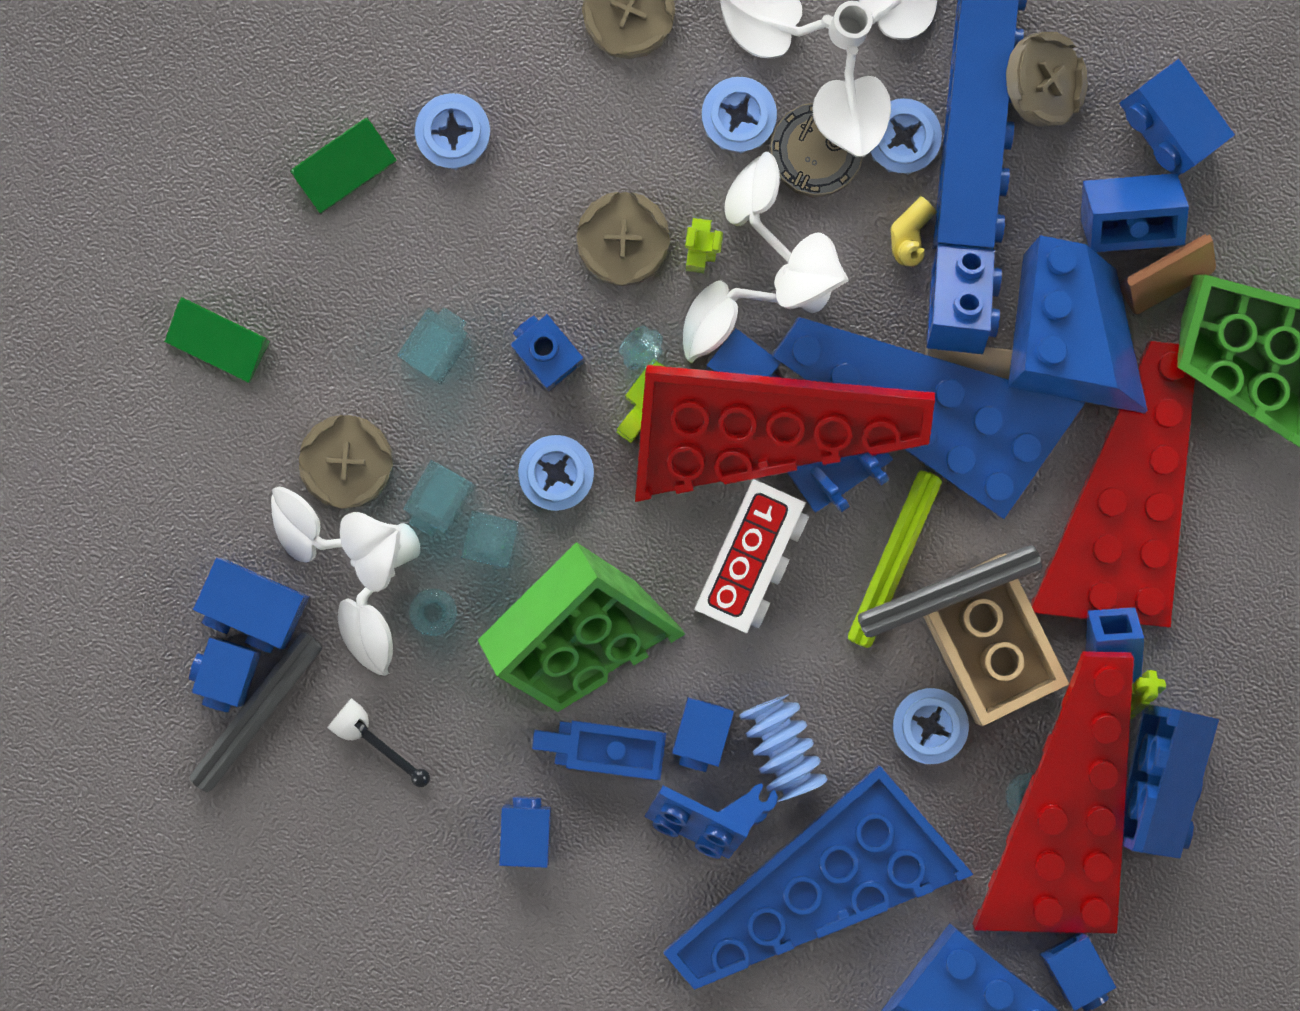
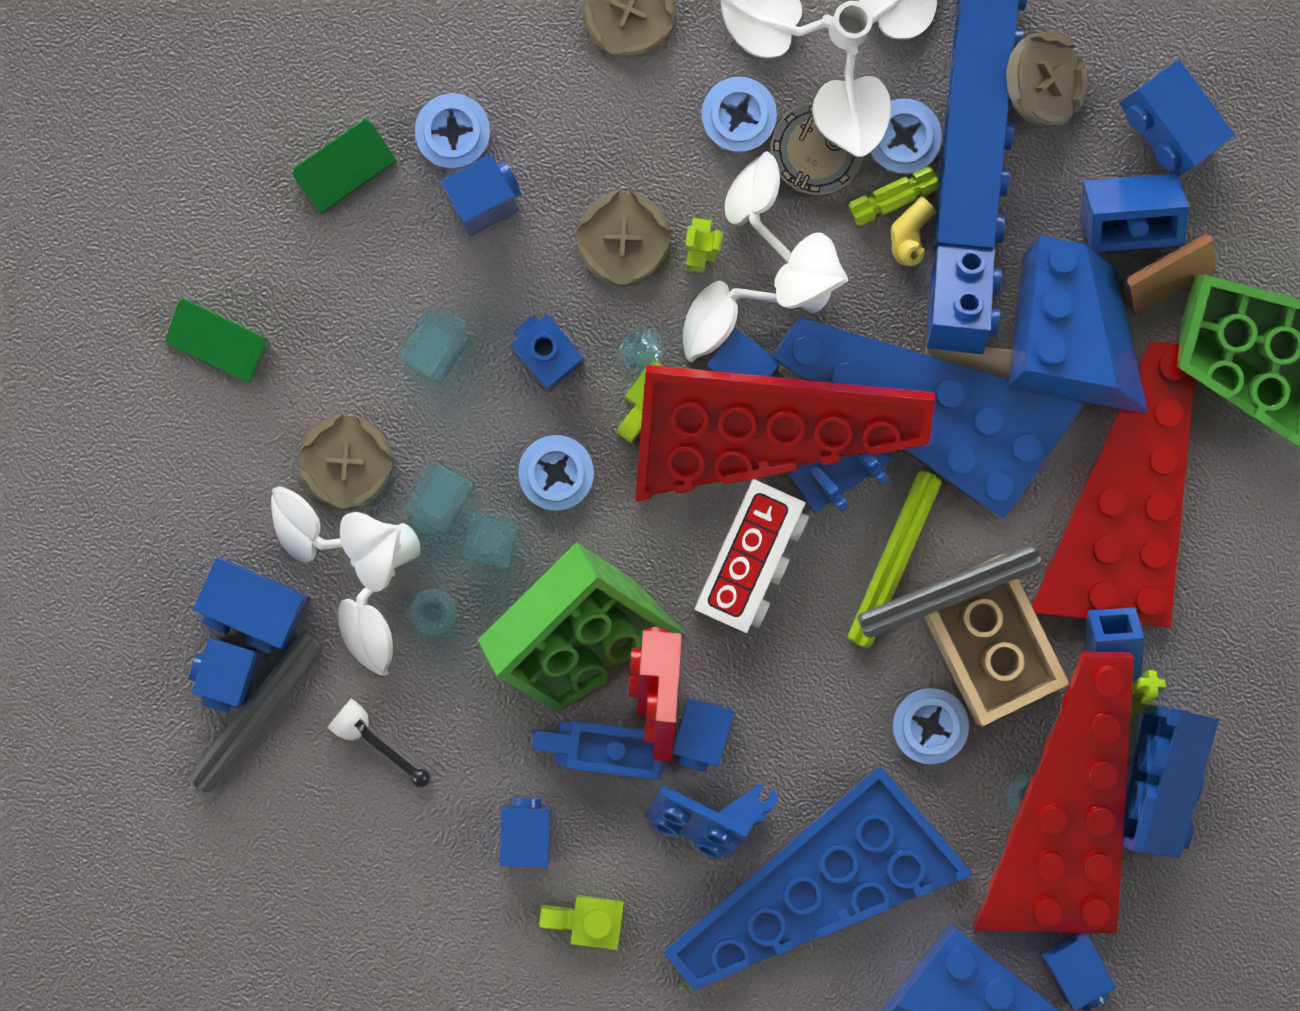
light blue piece [739,694,827,802] -> none
none -> blue brick [440,154,522,237]
none -> lime plate [539,895,624,950]
none -> plate [628,627,682,762]
none -> lime axle [849,167,939,226]

